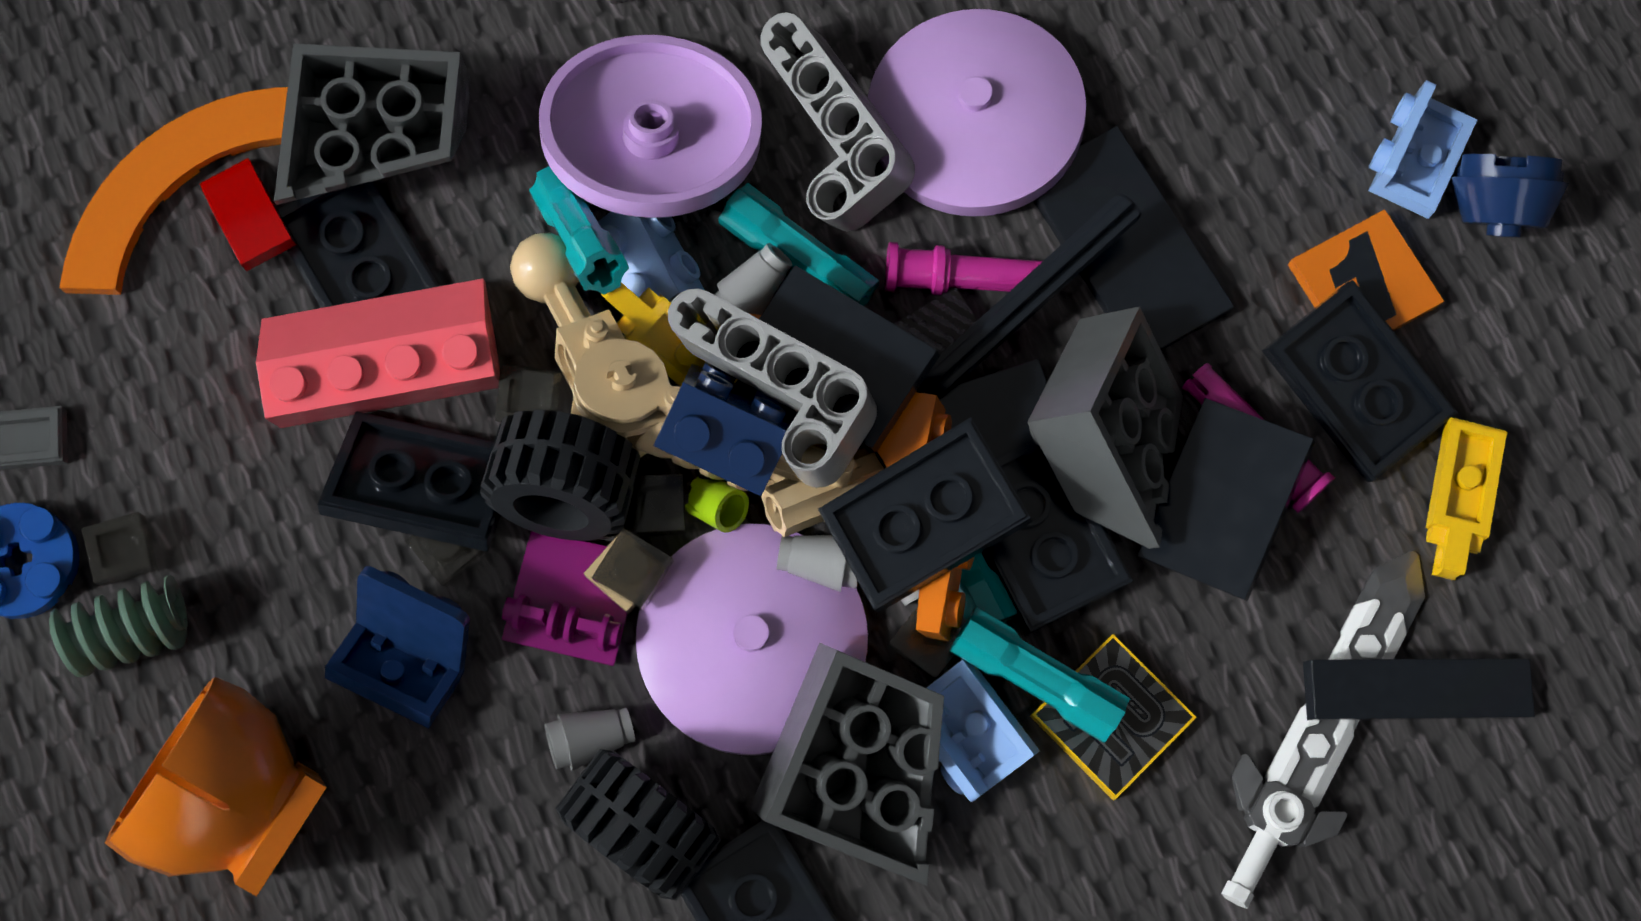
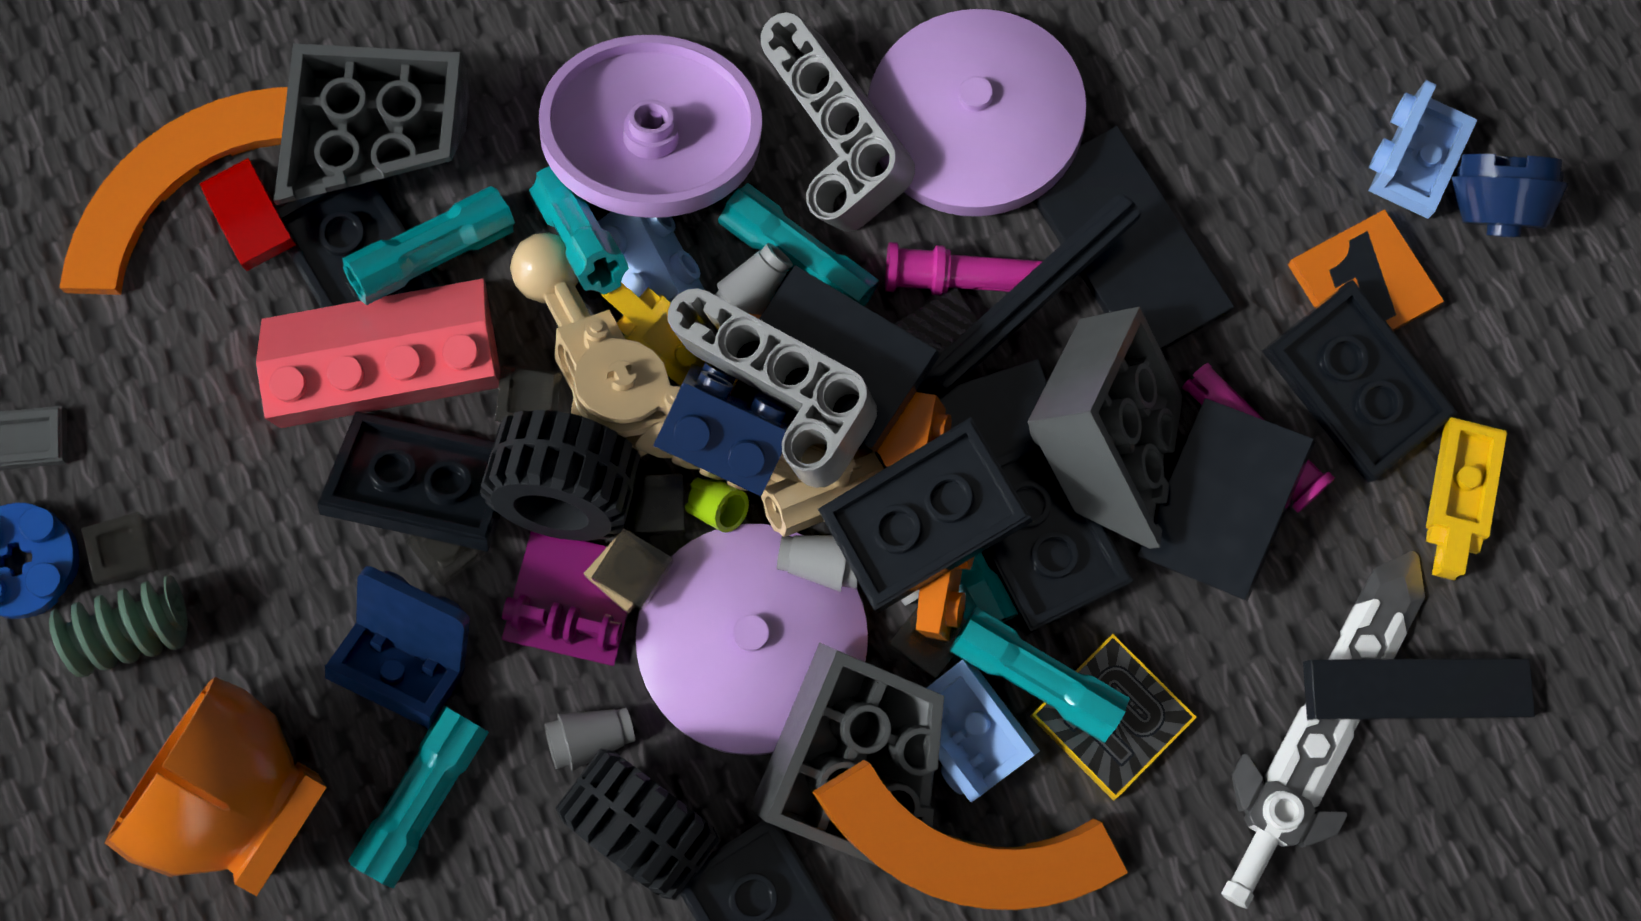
none -> teal axle [342,186,515,305]
none -> teal axle [348,706,489,889]
none -> orange tile [813,760,1128,910]

